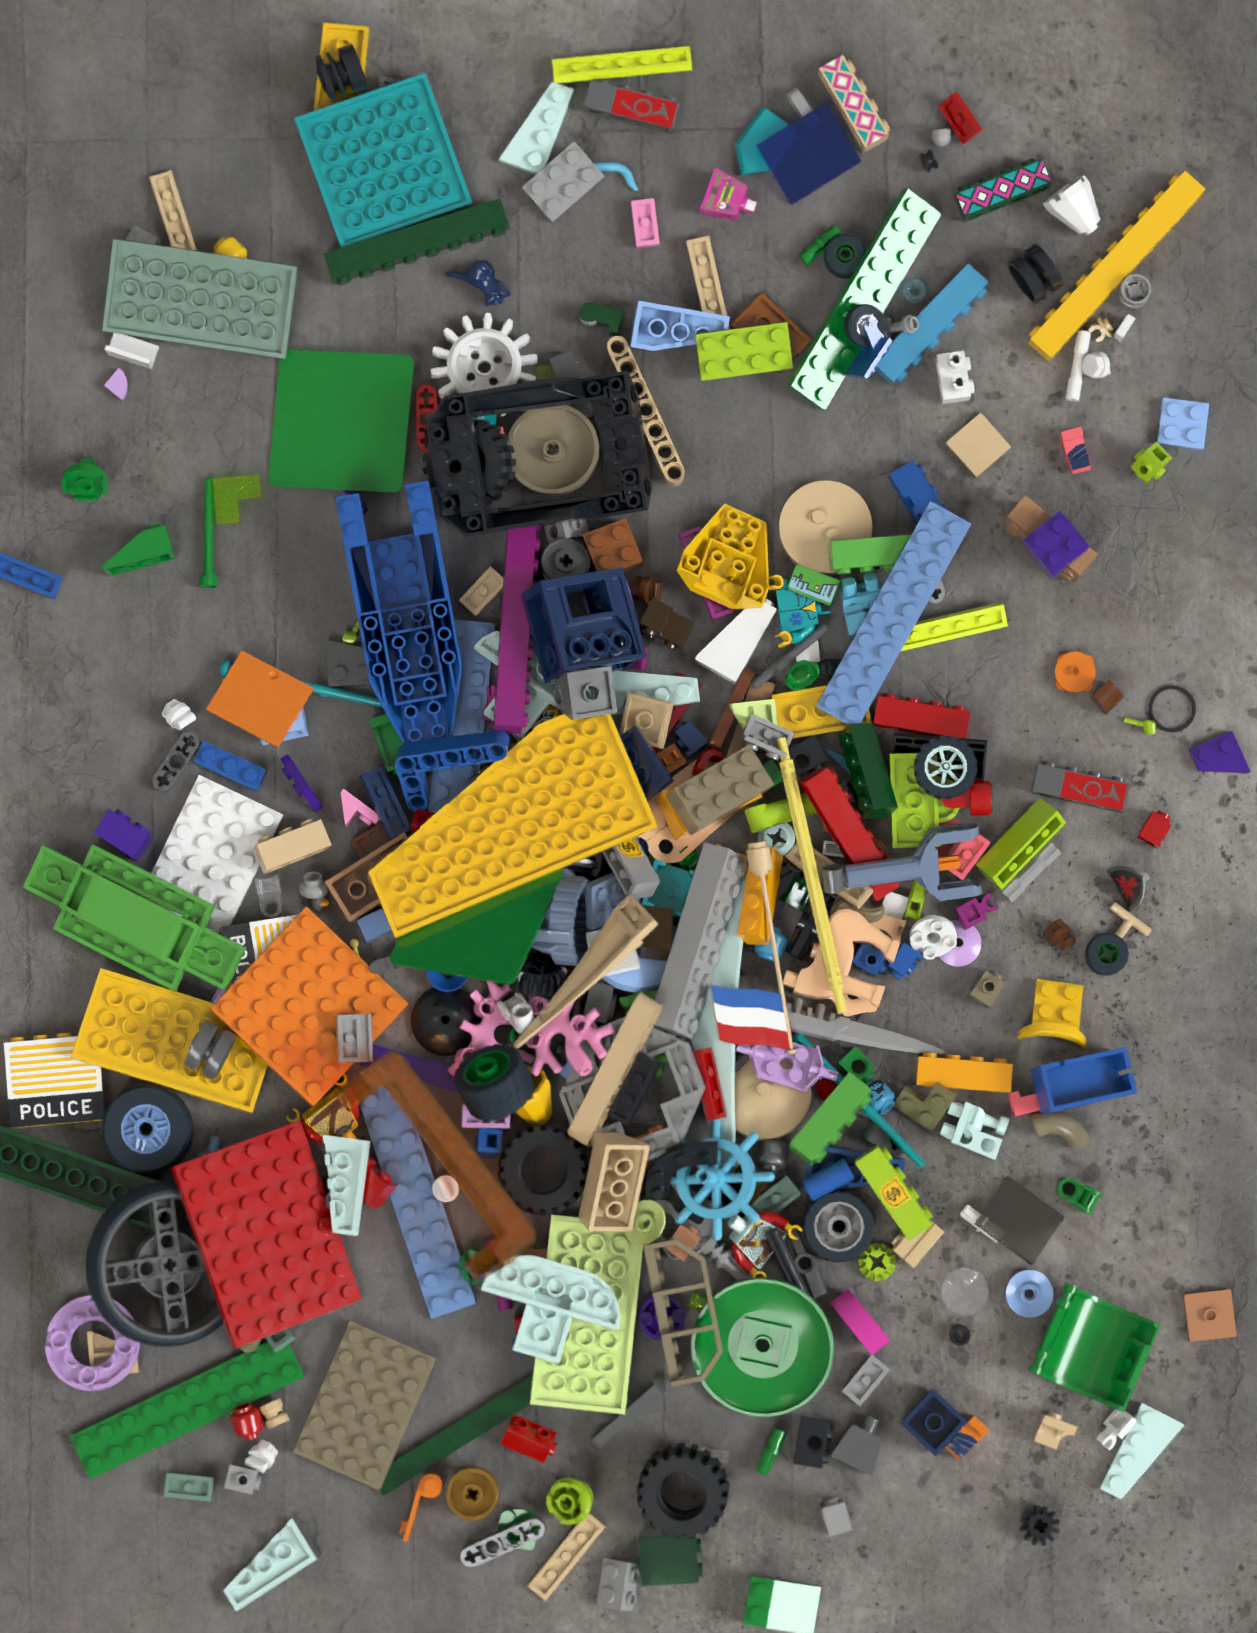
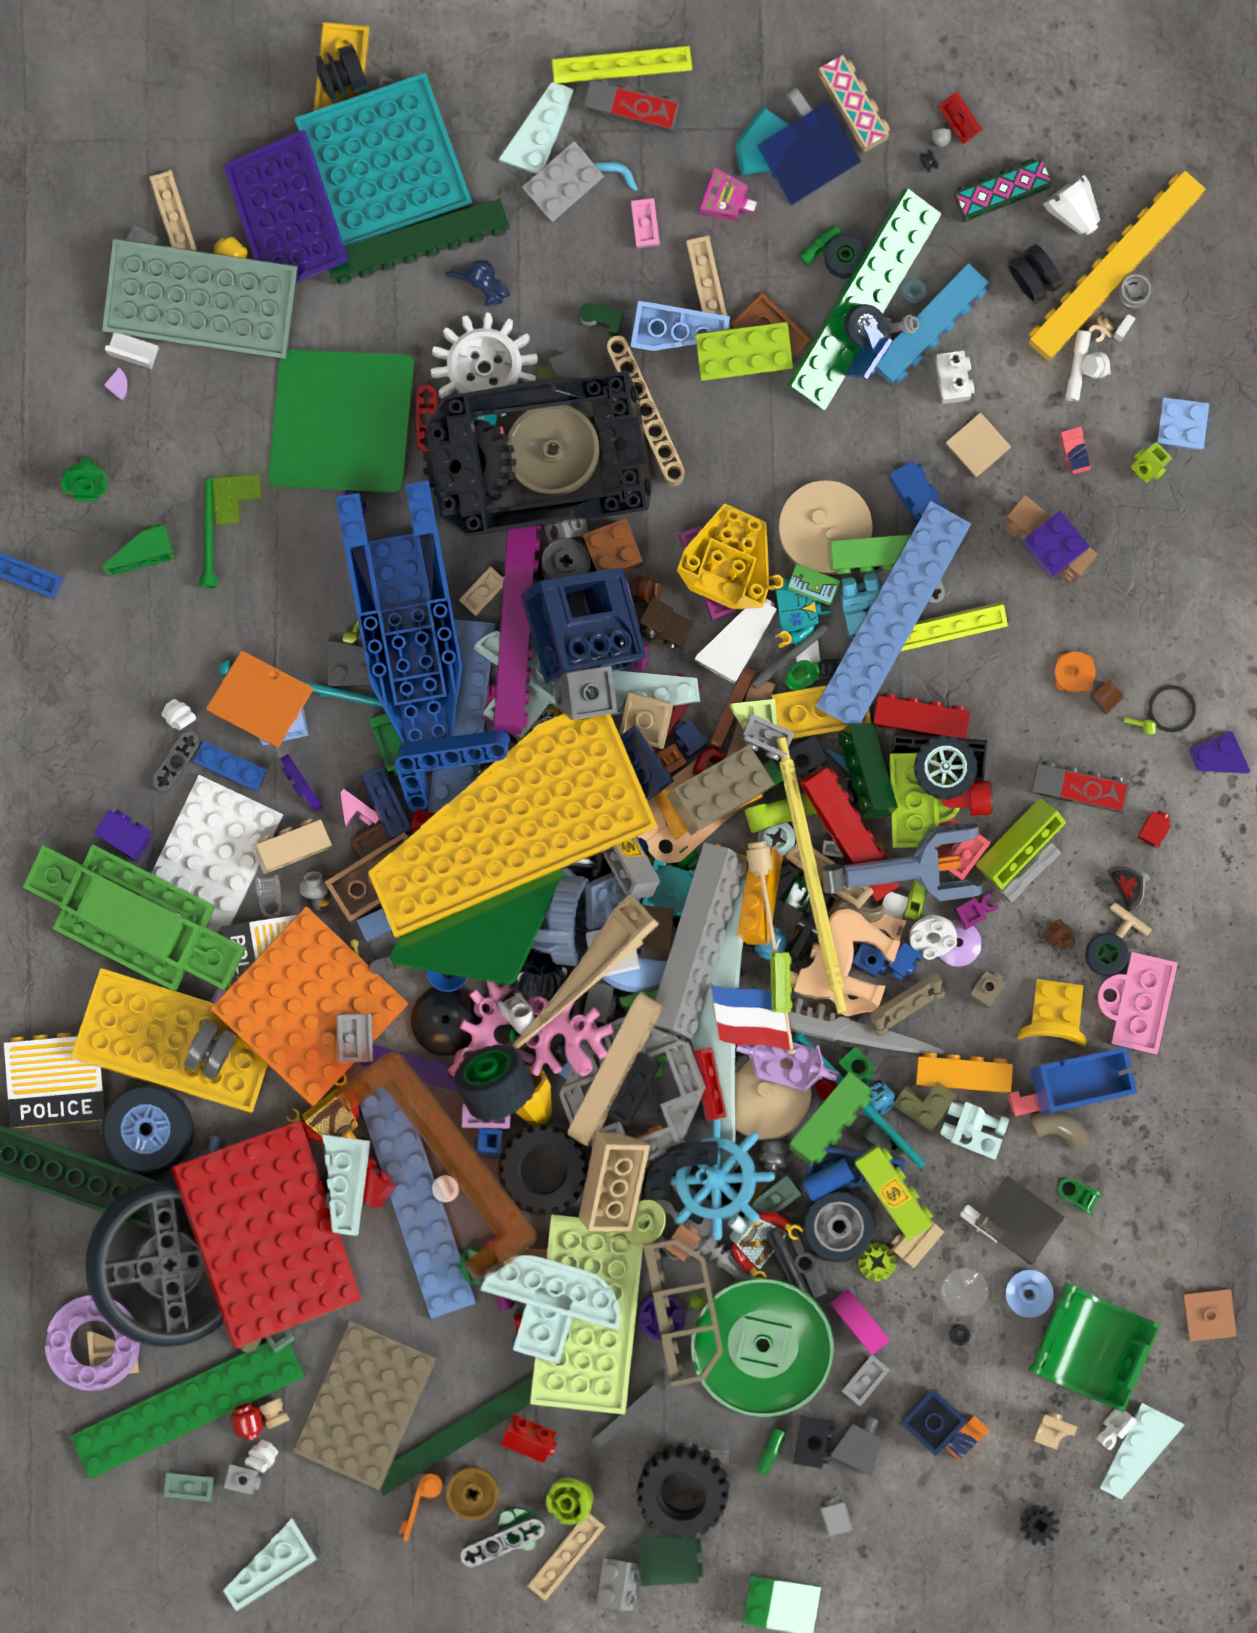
none -> dark purple plate [224,130,349,284]
none -> lime piece [770,953,792,1013]
none -> dark tan plate [870,973,945,1036]
none -> bright pink plate [1097,952,1178,1055]

